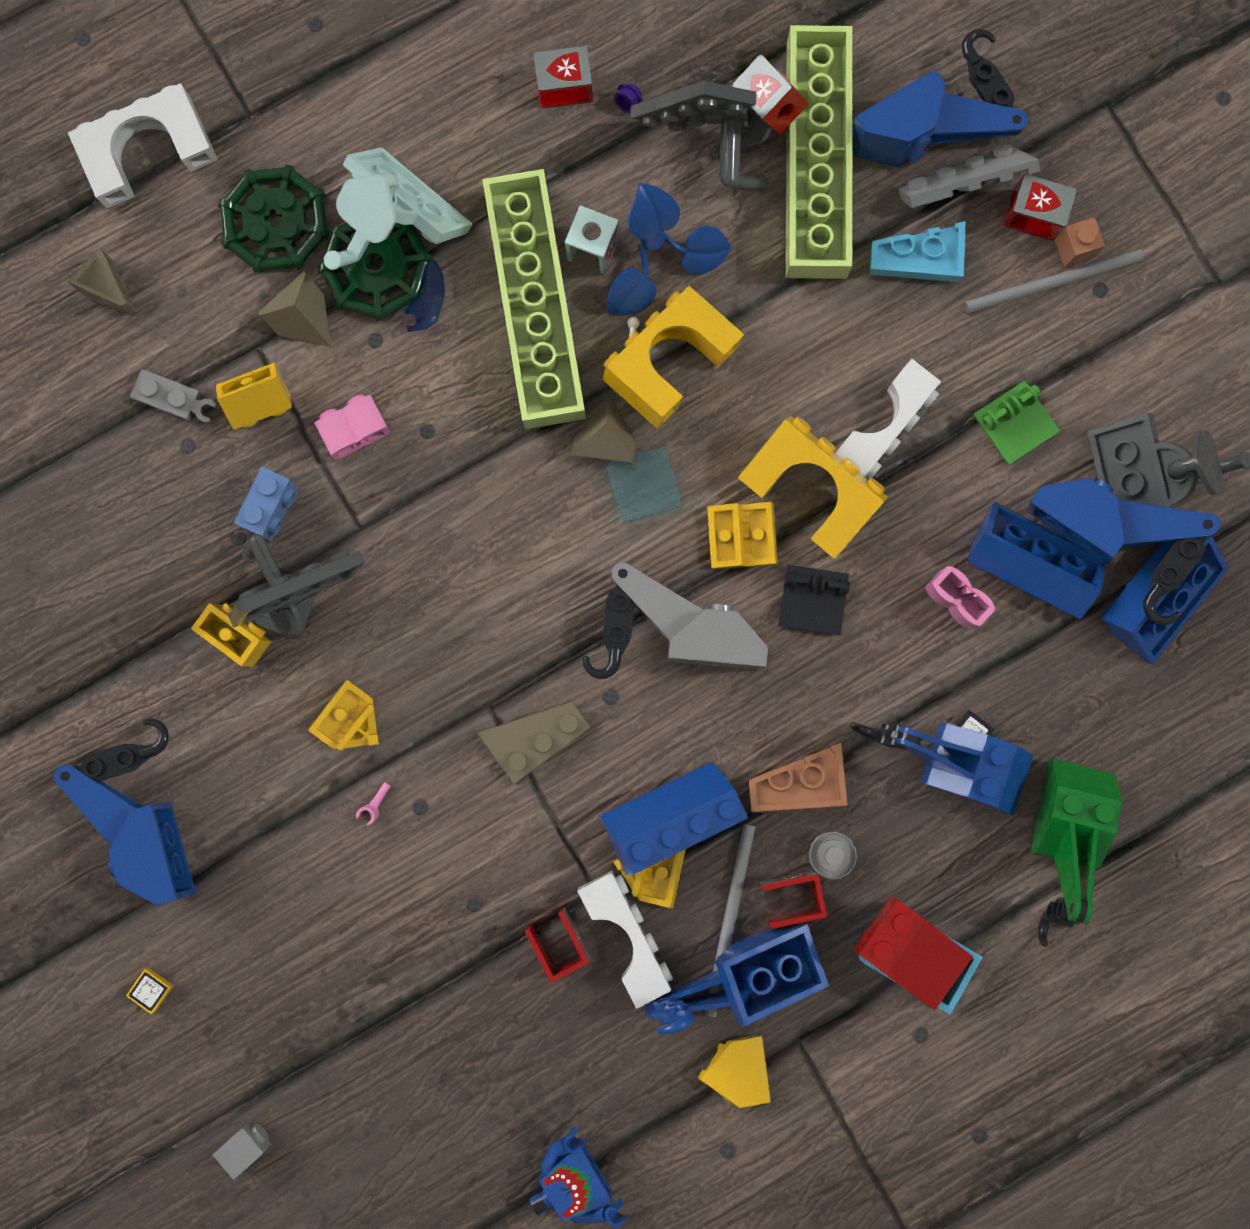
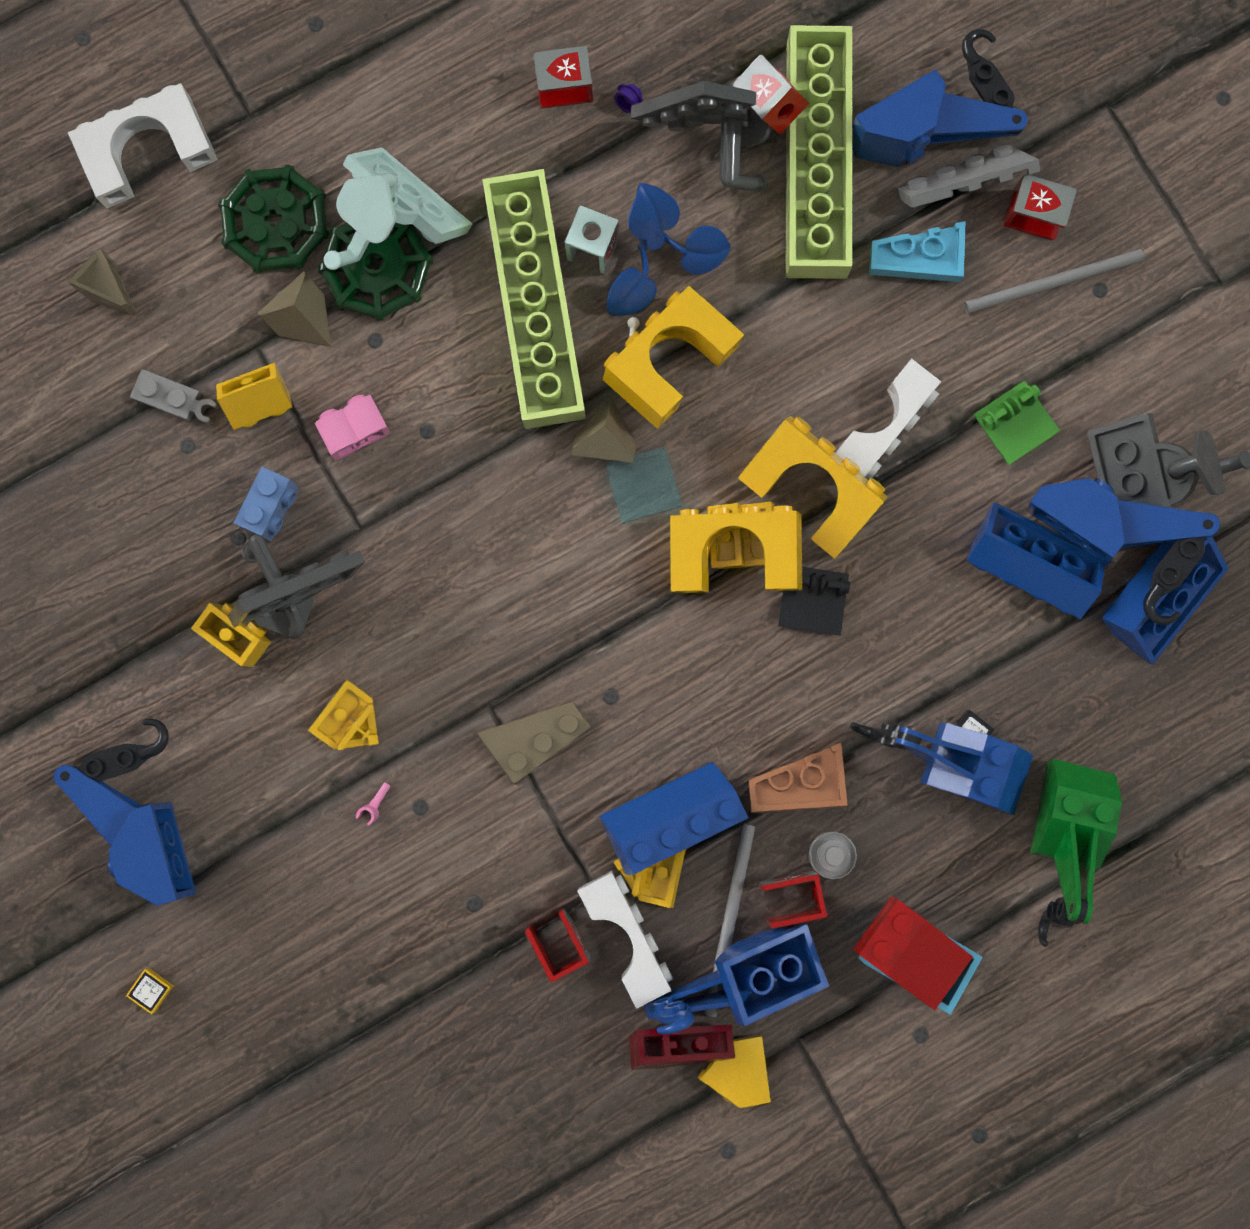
light grey brick [212,1120,272,1180] -> none
clear blue piece [404,260,445,332] -> none
blue torso [529,1126,629,1227] -> none
light grey slope [583,562,768,679] -> none
bright pink brick [925,566,996,629] -> none
nougat brick [1055,217,1105,268] -> none
none -> dark red slope [629,1024,735,1070]
none -> yellow arch [670,505,802,593]

